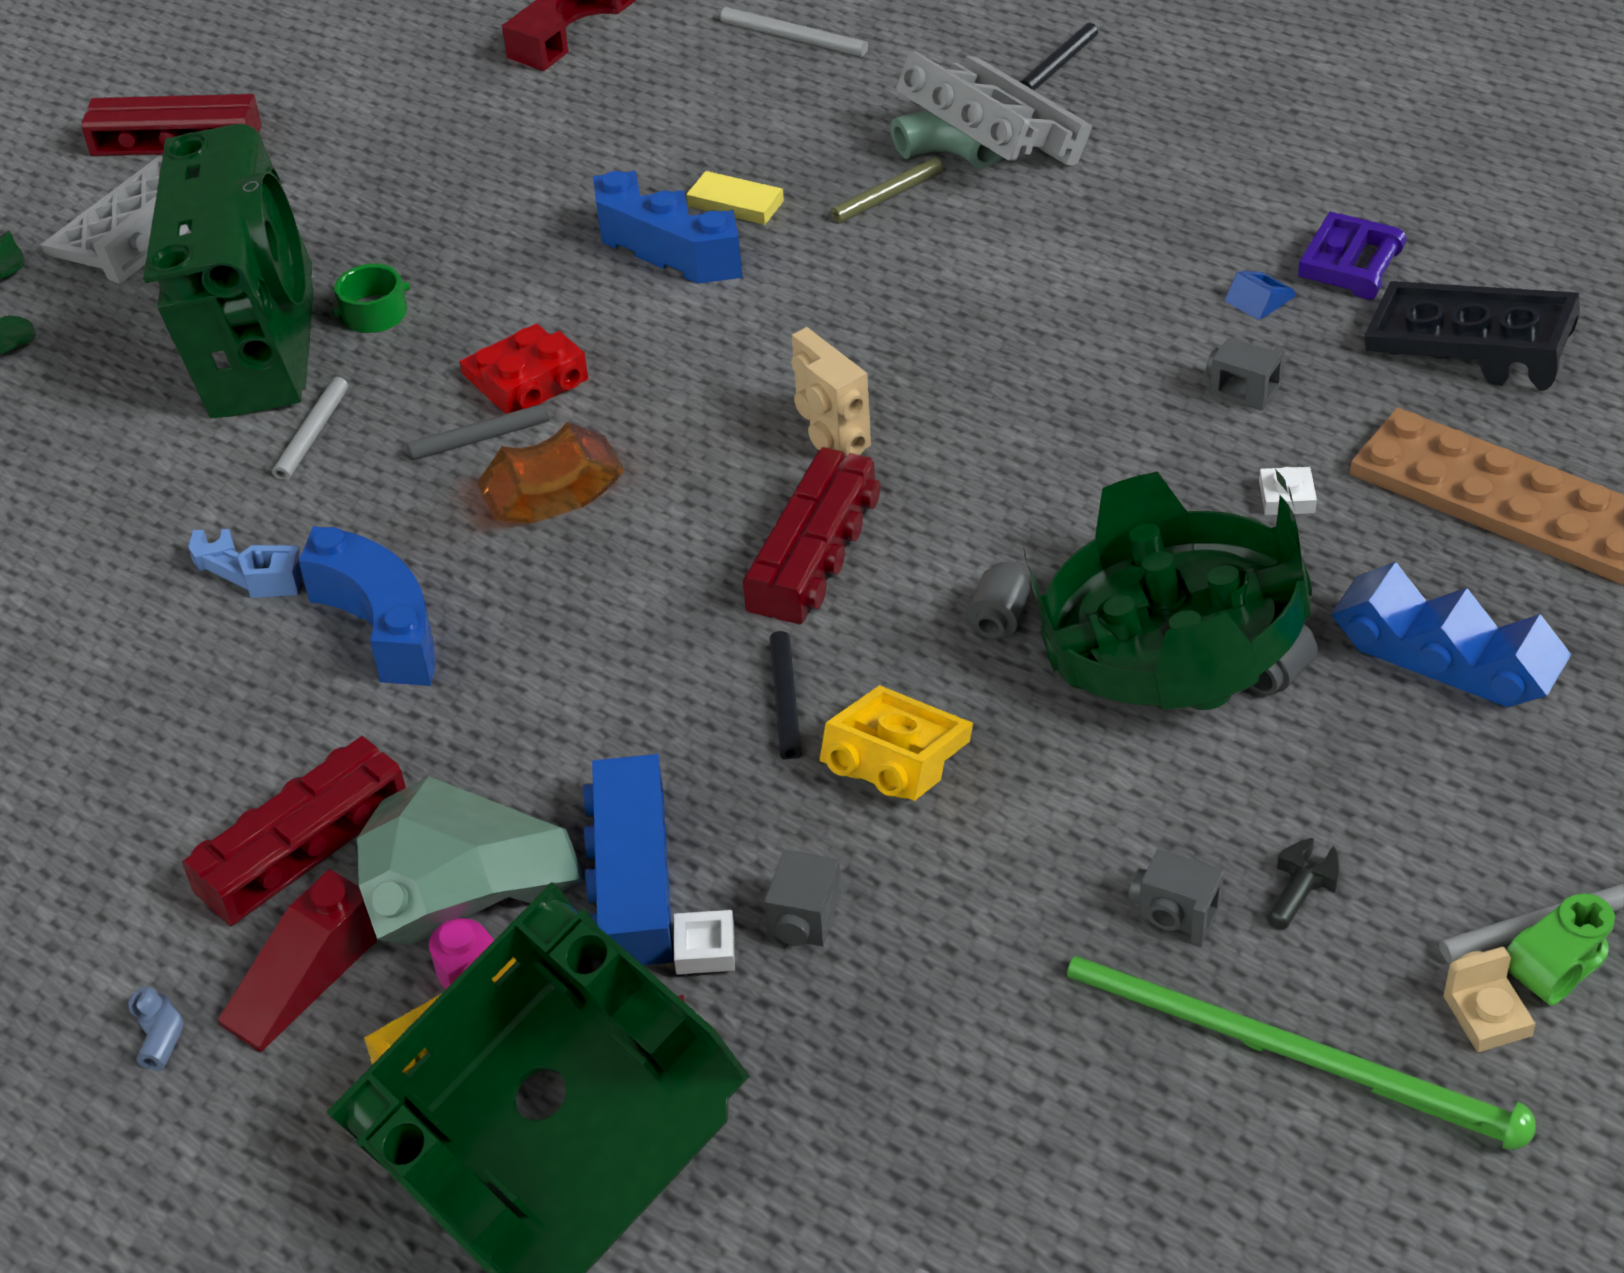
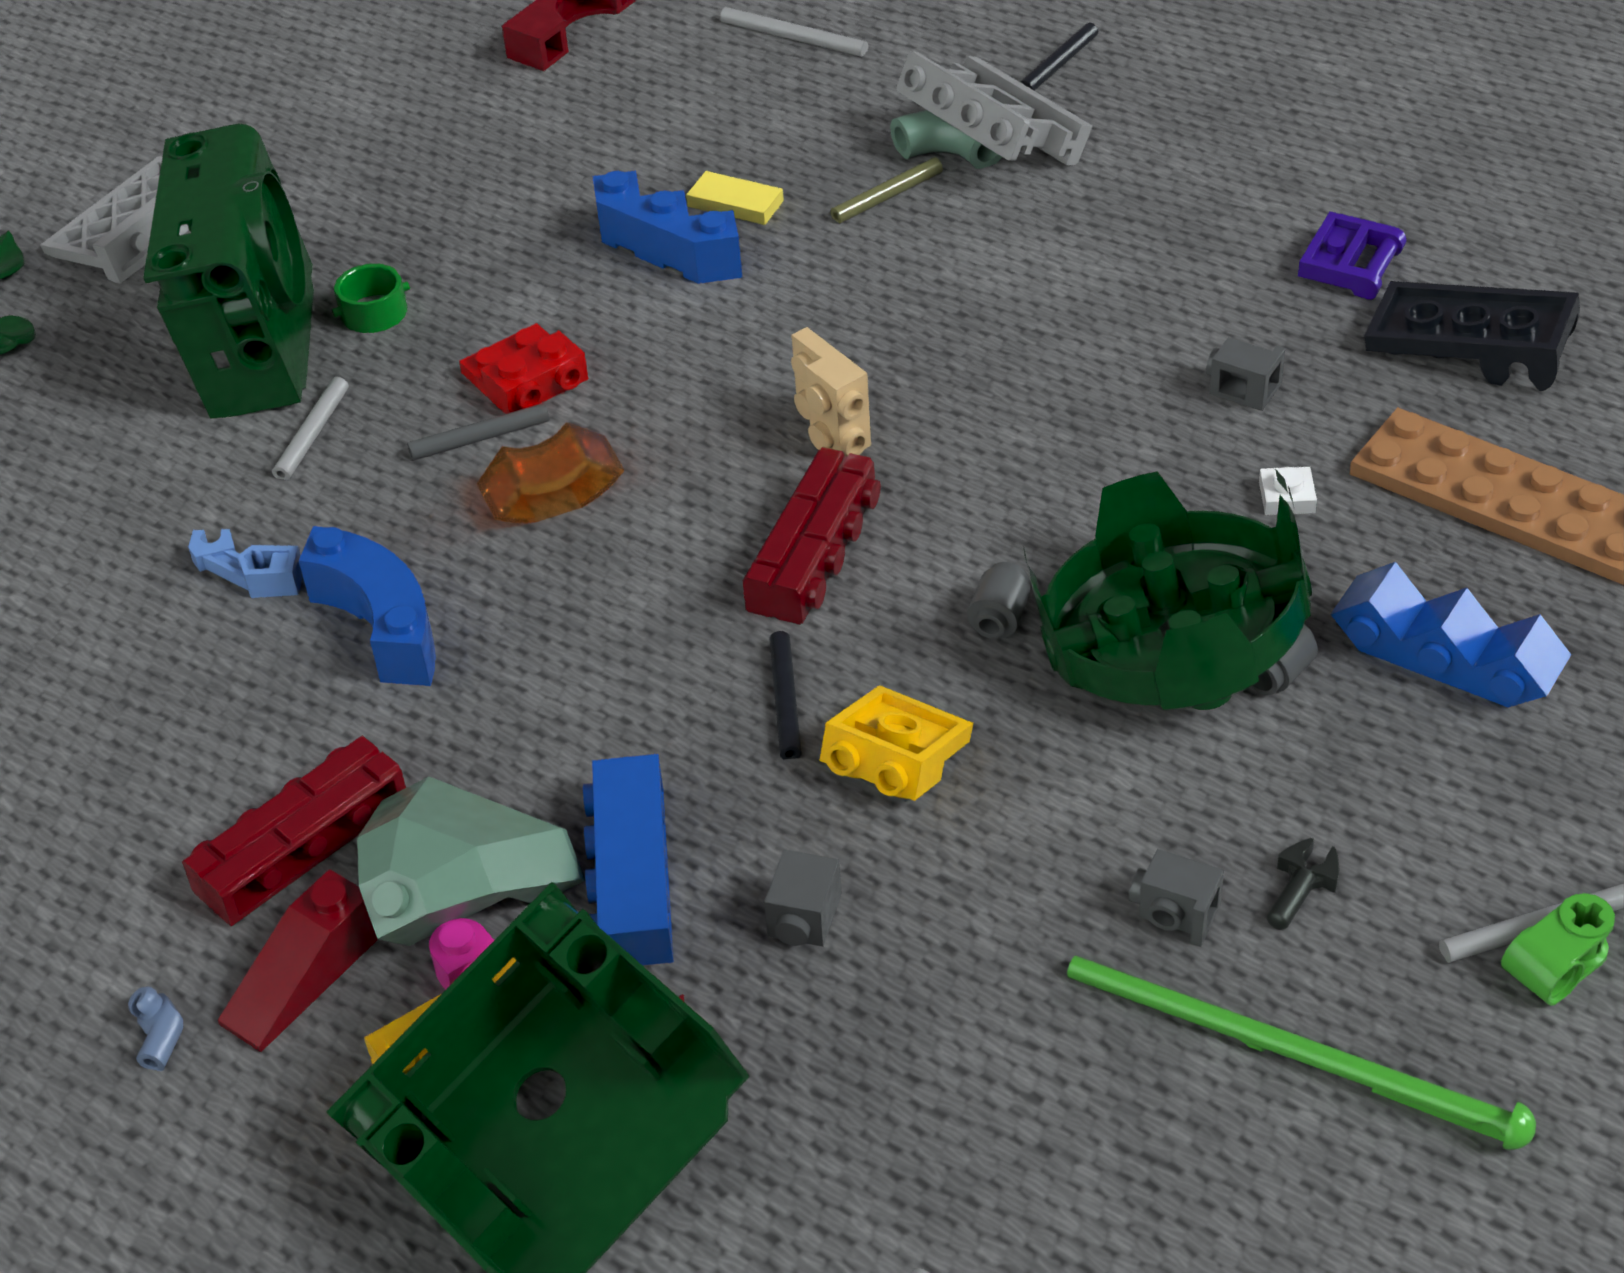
dark red brick [81,94,262,156] -> none
white plate [674,910,735,974] -> none
blue slope [1225,271,1296,320] -> none
tan bracket [1443,947,1536,1053] -> none

